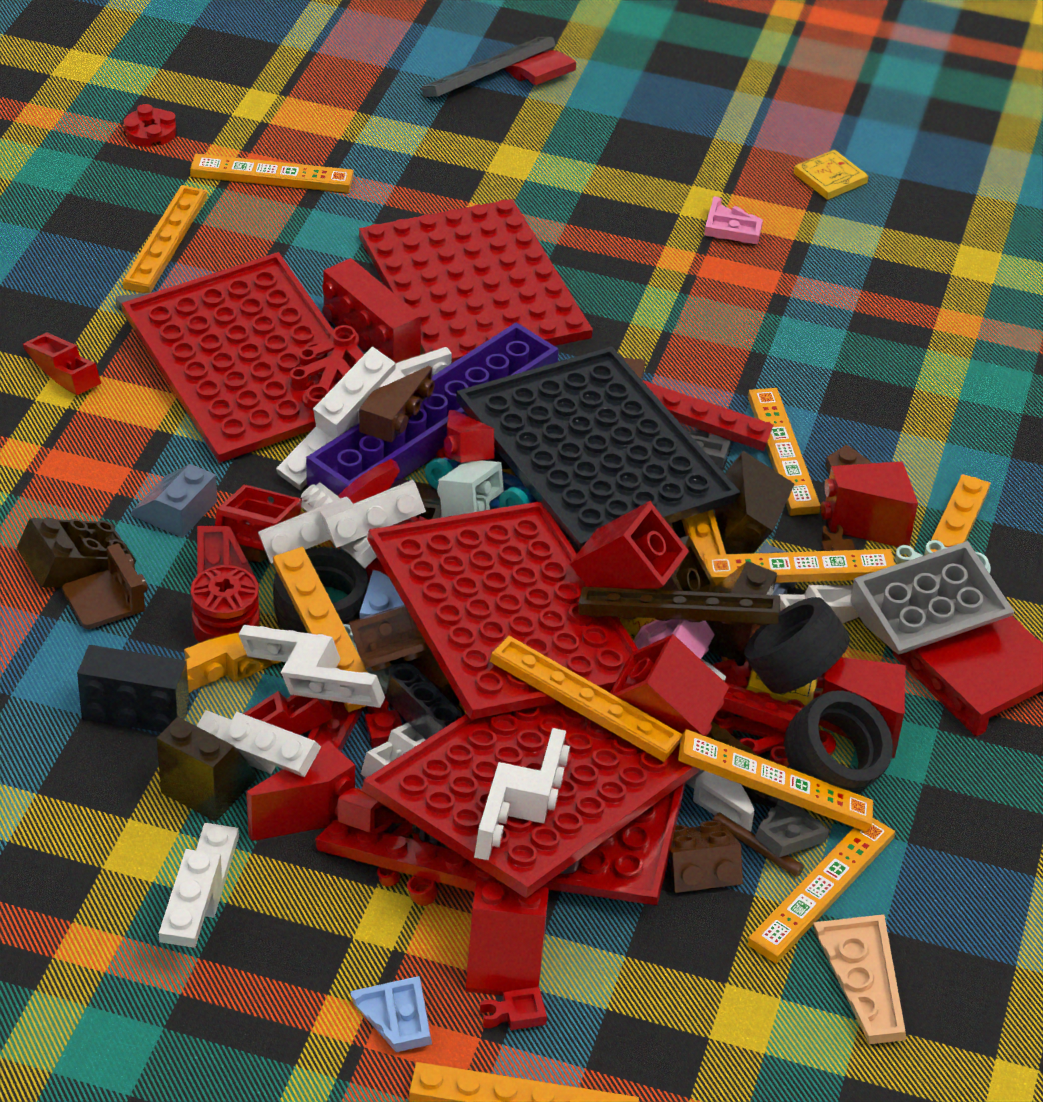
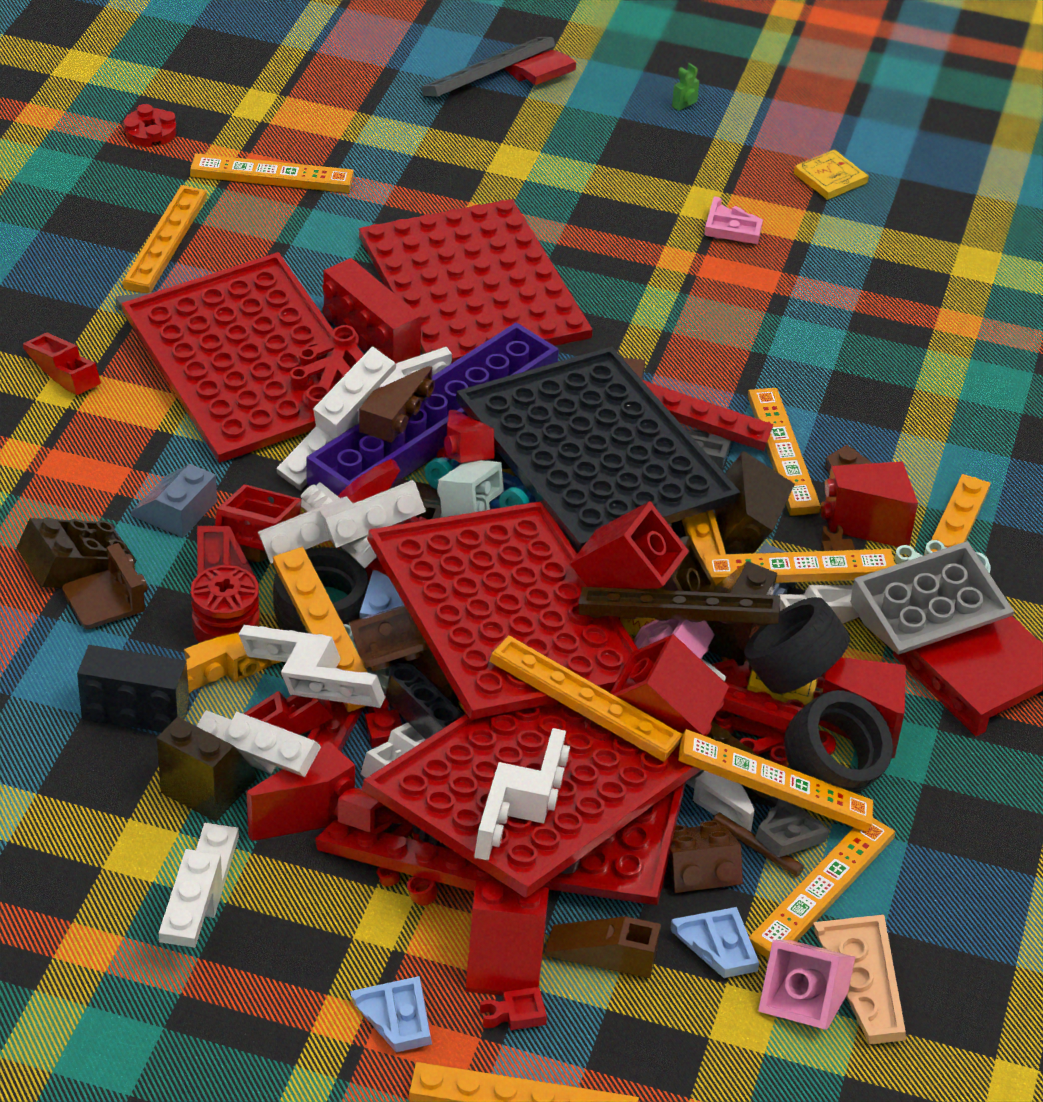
none -> reddish brown slope [545,916,661,978]
none -> light blue wing [670,907,759,978]
none -> bright green plate [672,63,699,111]
none -> bright pink slope [758,940,855,1029]

